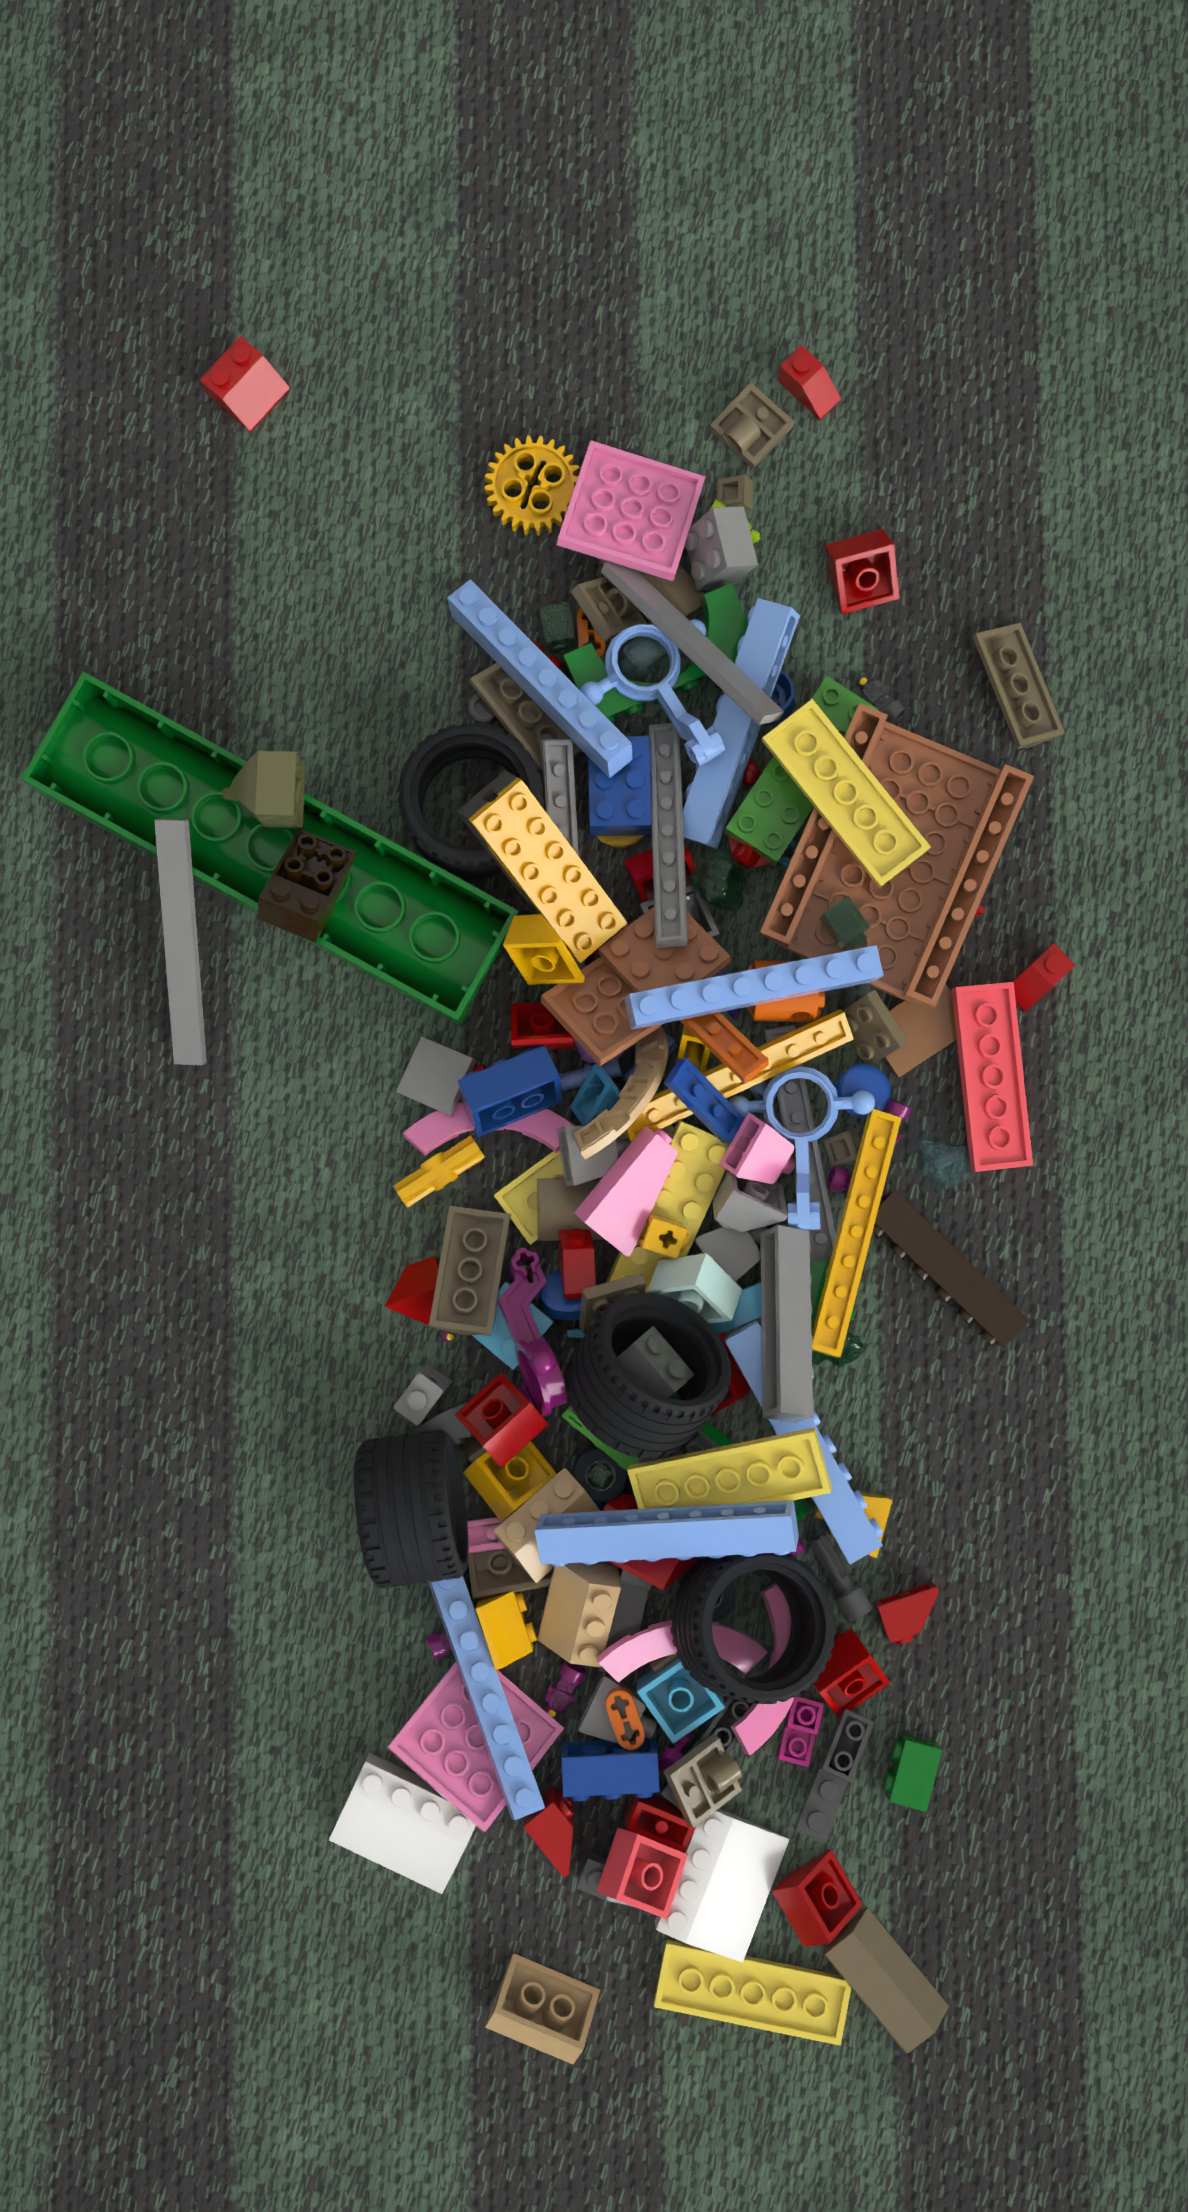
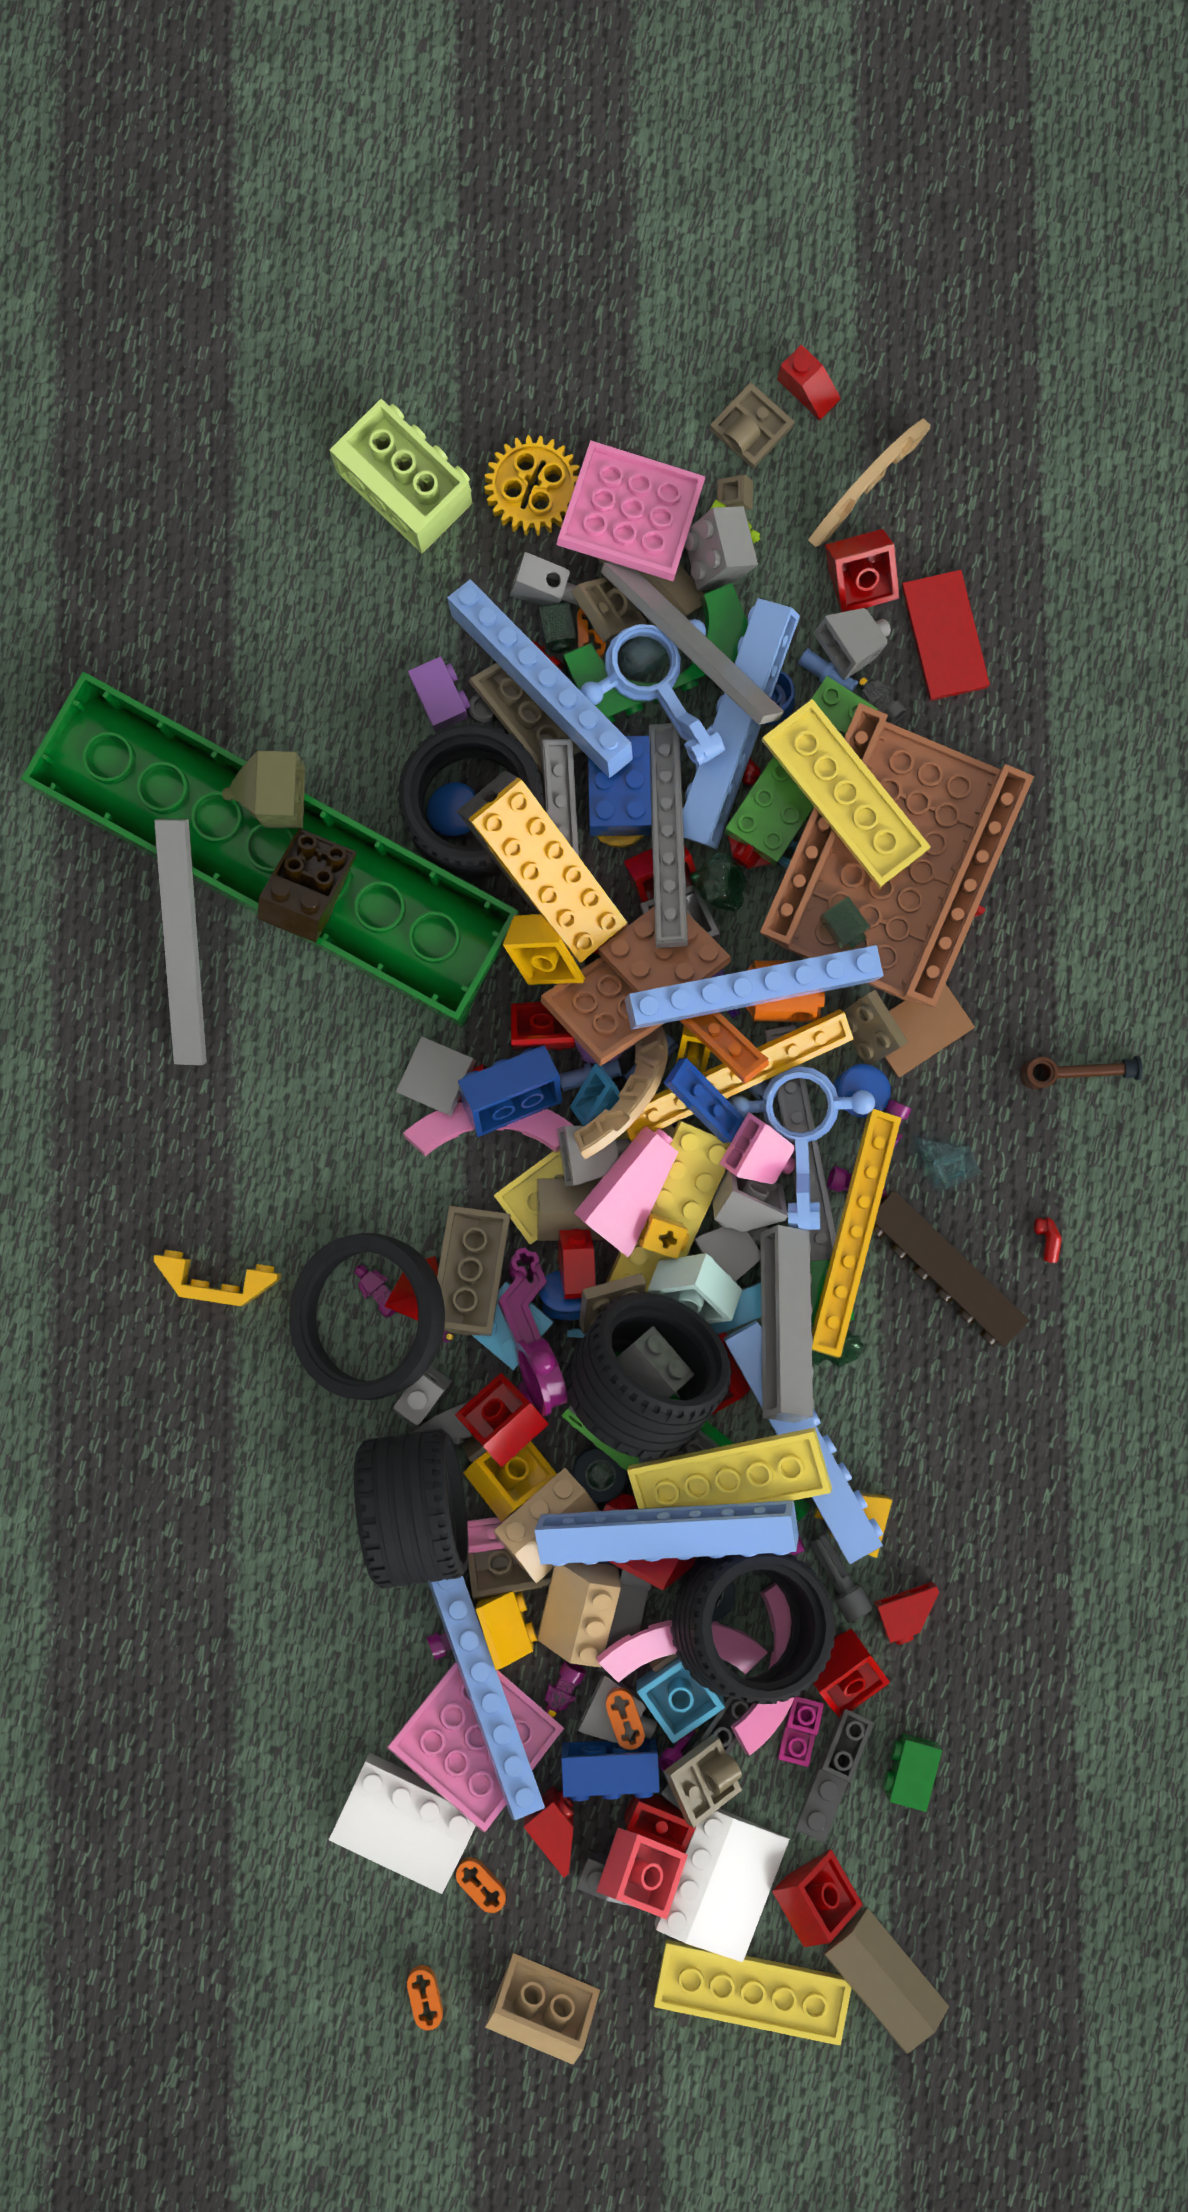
slope [200,336,290,433] -> none
yellow piece [393,1135,485,1208] -> none
dark tan slope [822,1128,861,1167] -> none
coral plate [951,982,1033,1172] -> none
dark tan slope [972,623,1065,748] -> none
red slope [1012,943,1075,1012] -> none
none -> yellow slope [154,1250,282,1306]
none -> black tyre [289,1233,445,1400]
none -> yellowish green brick [329,399,472,554]
none -> magenta piece [355,1265,396,1319]
none -> orange beam [407,1965,443,2030]
none -> medium lavender brick [408,656,470,733]
none -> blue piece [427,782,476,836]
none -> orange beam [456,1857,506,1913]
none -> light grey torso [509,552,578,609]
none -> medium blue pin [798,648,858,692]
none -> tan tile [808,418,931,547]
none -> light grey torso [813,608,891,680]
none -> red tile [901,570,990,701]
none -> reddish brown piece [1020,1056,1143,1090]
none -> red arm [1033,1217,1062,1263]

